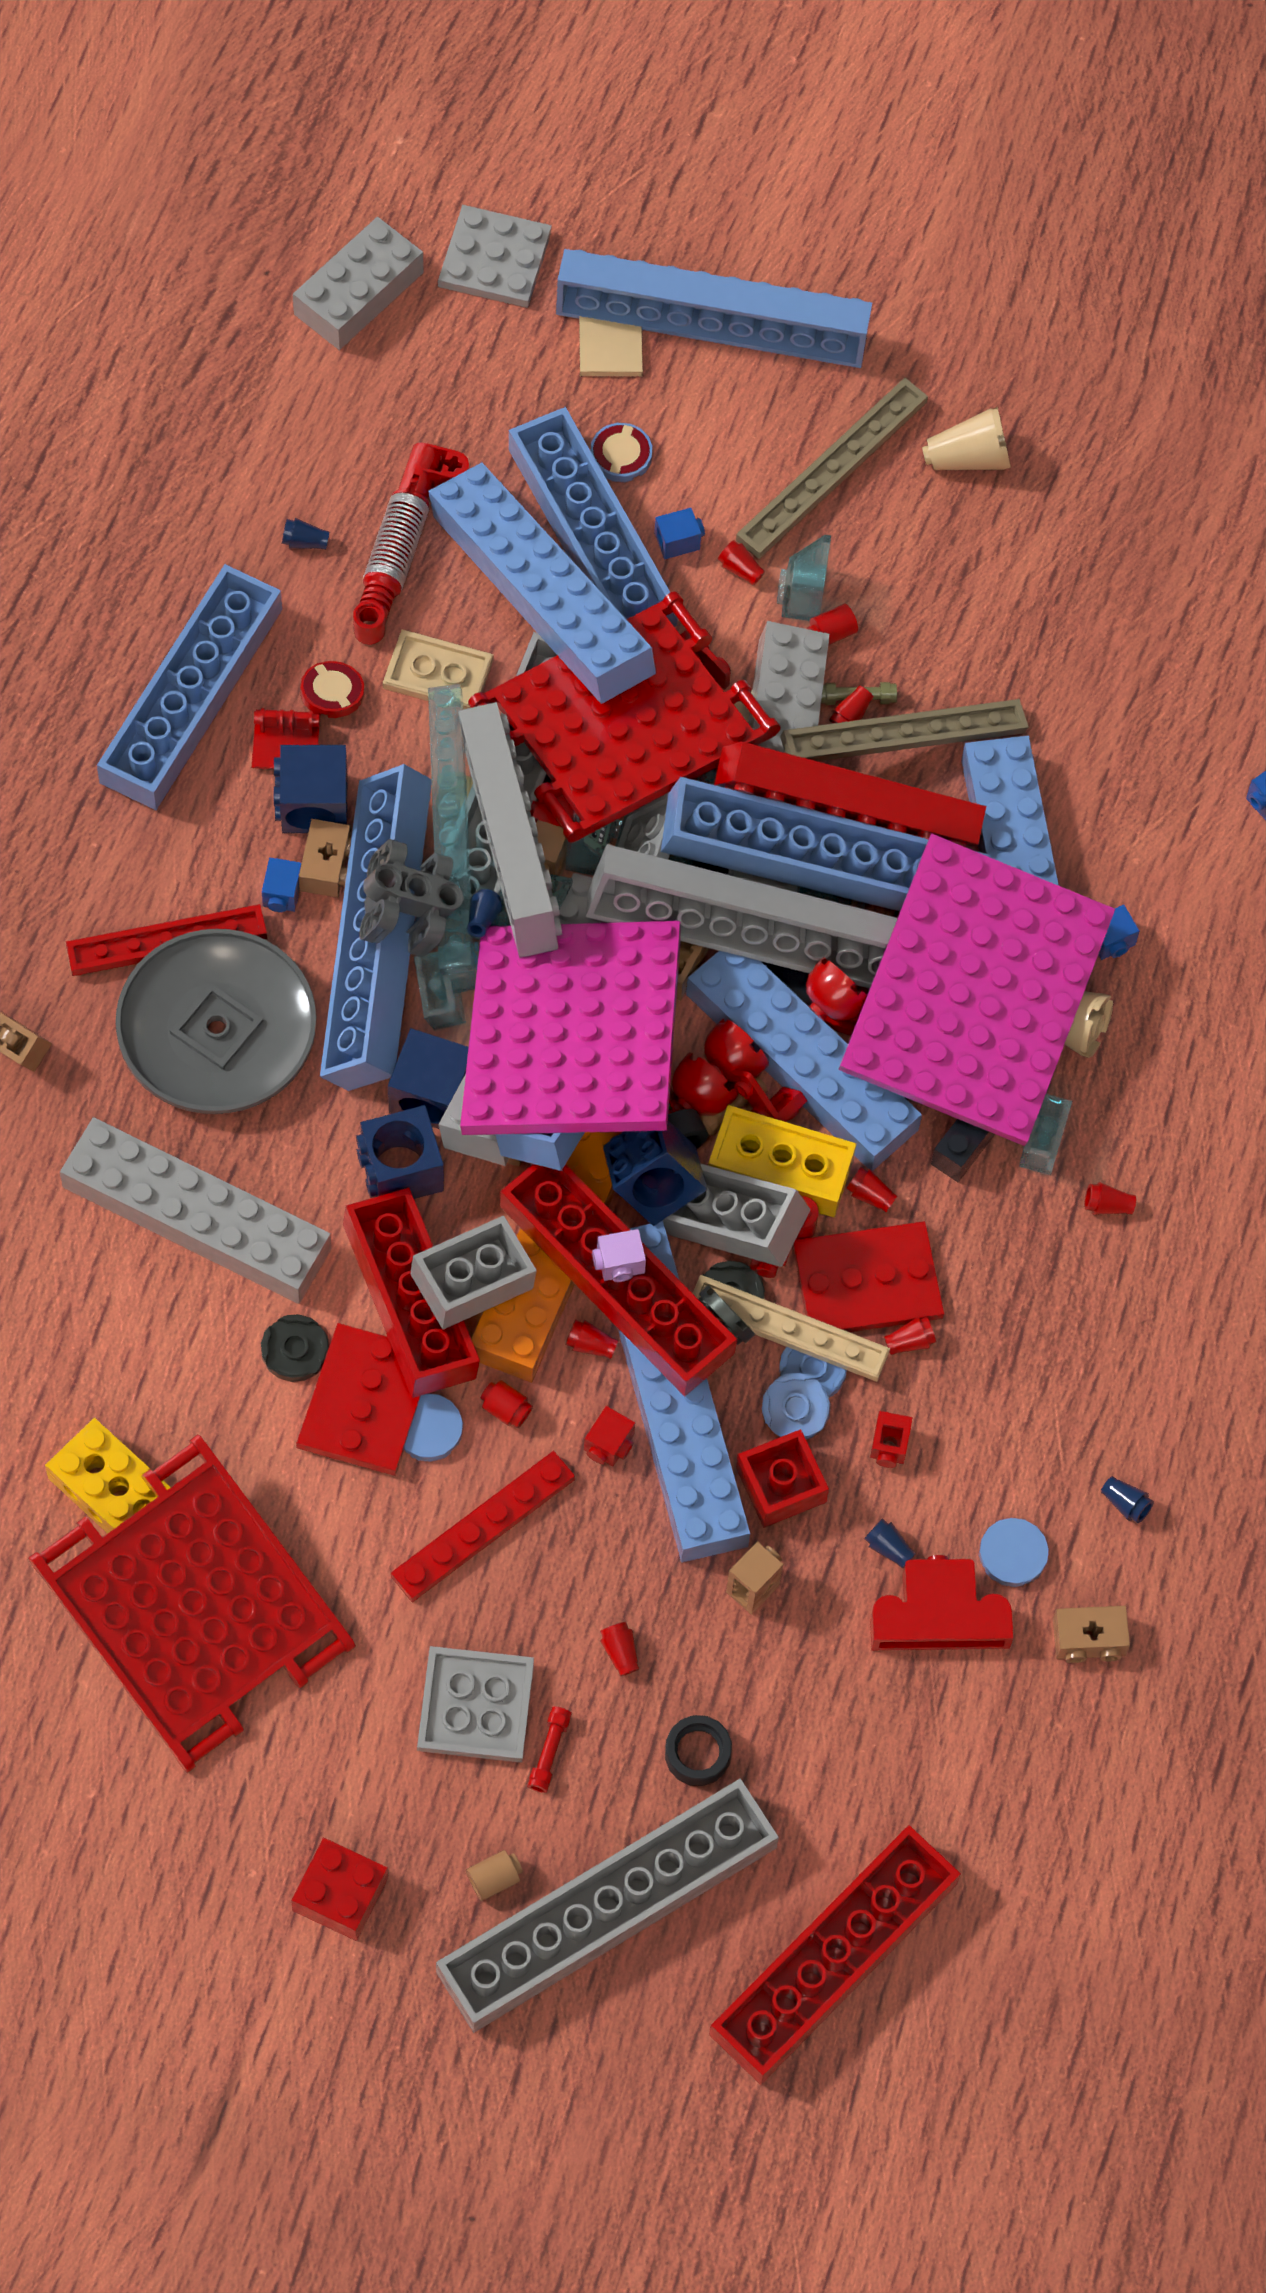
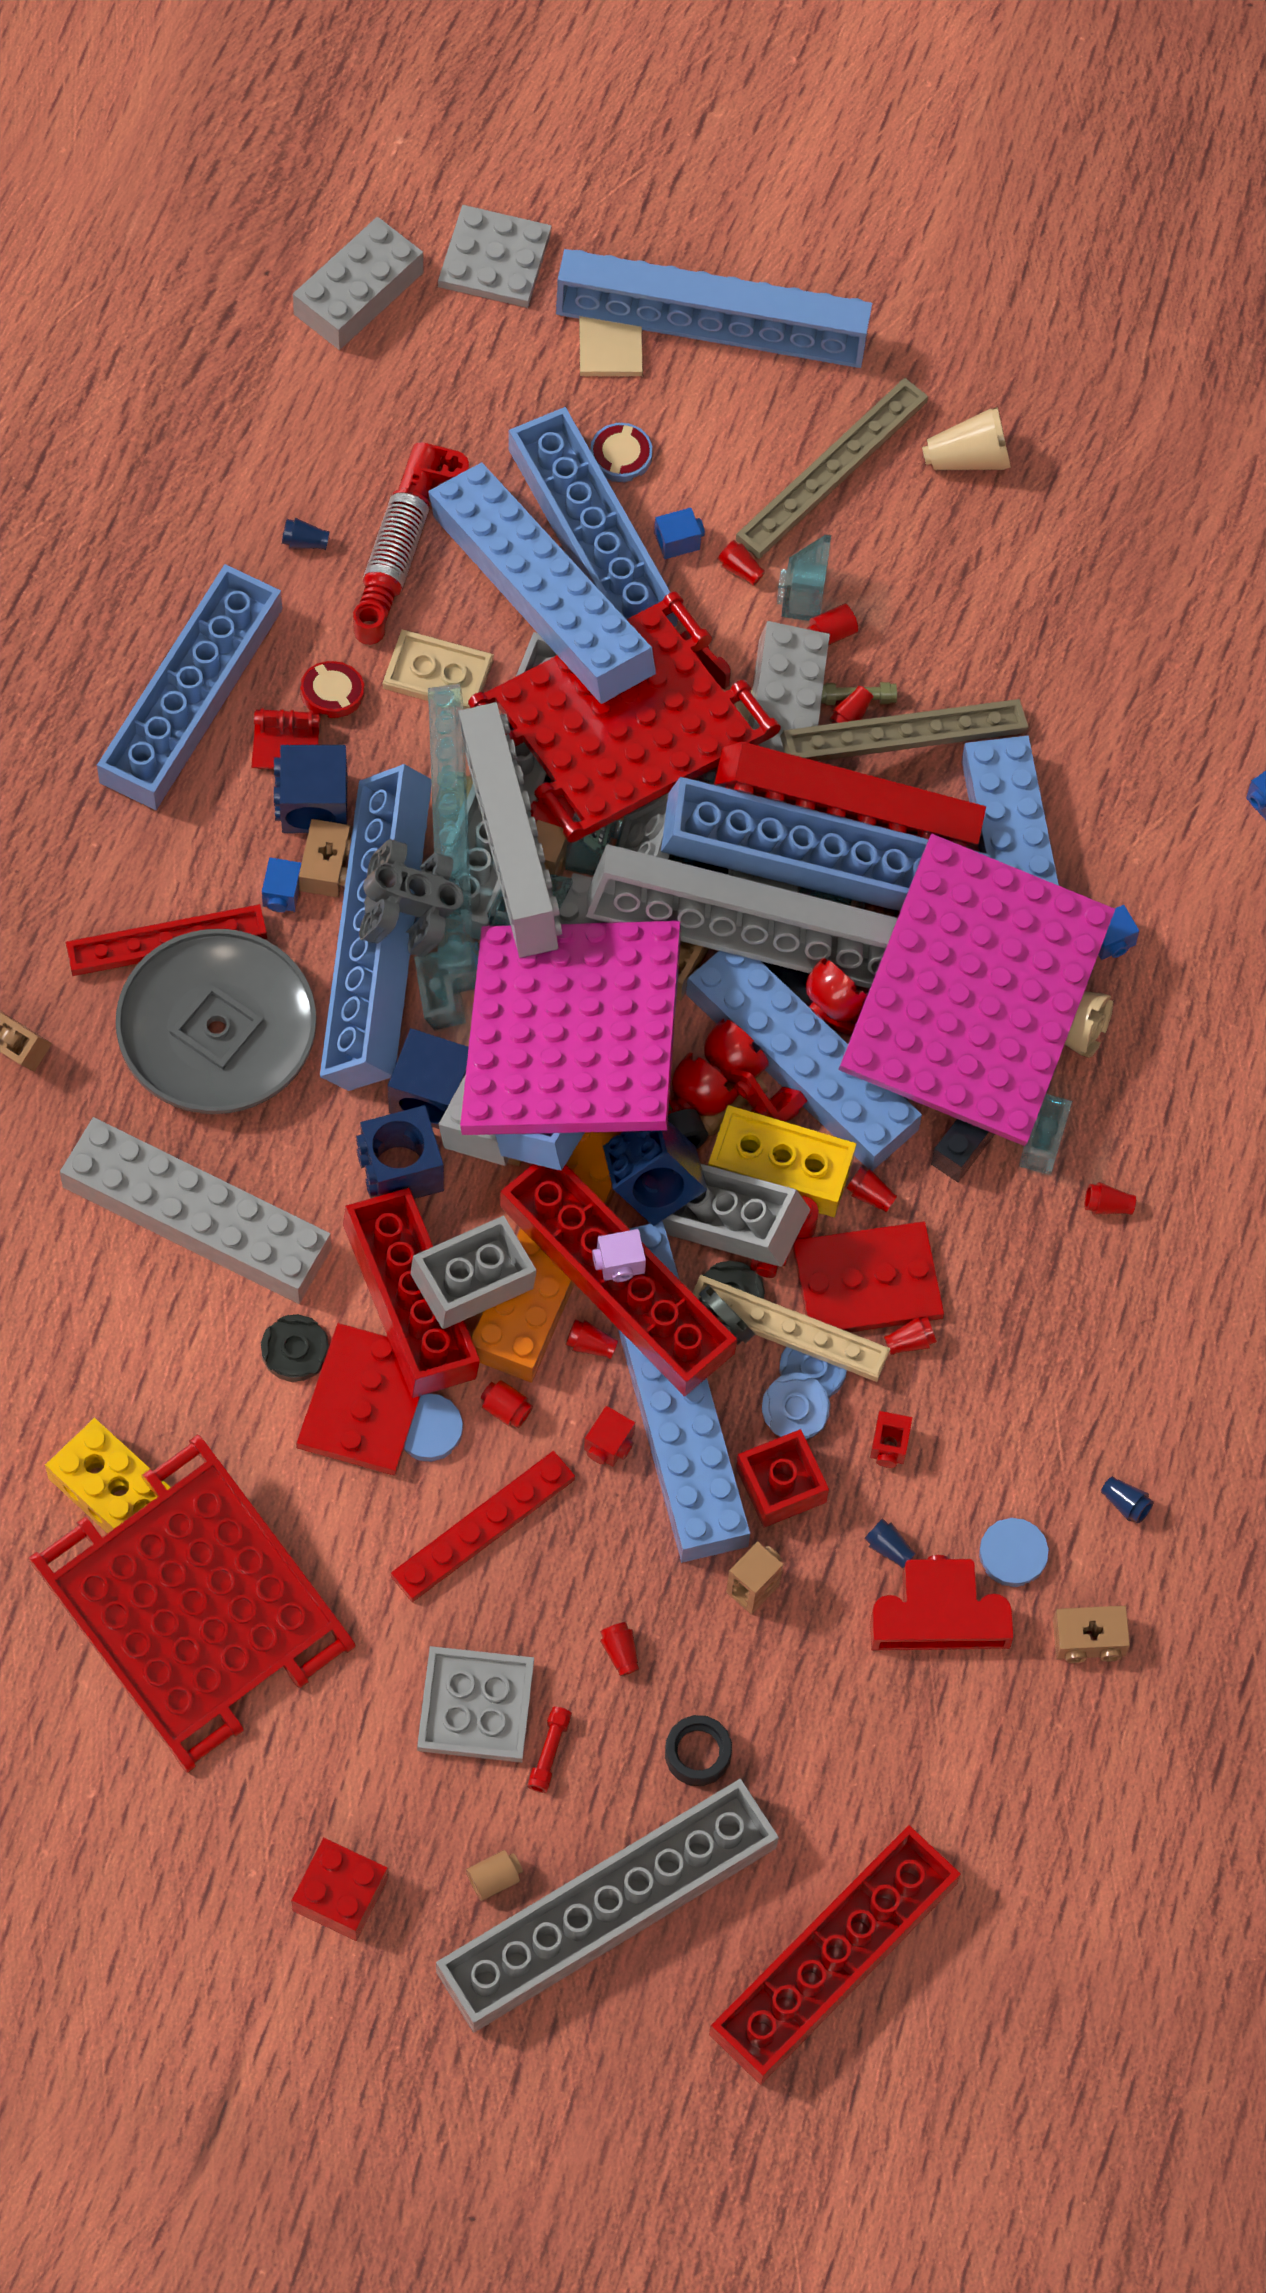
dark blue cone [467,889,502,938] -> none

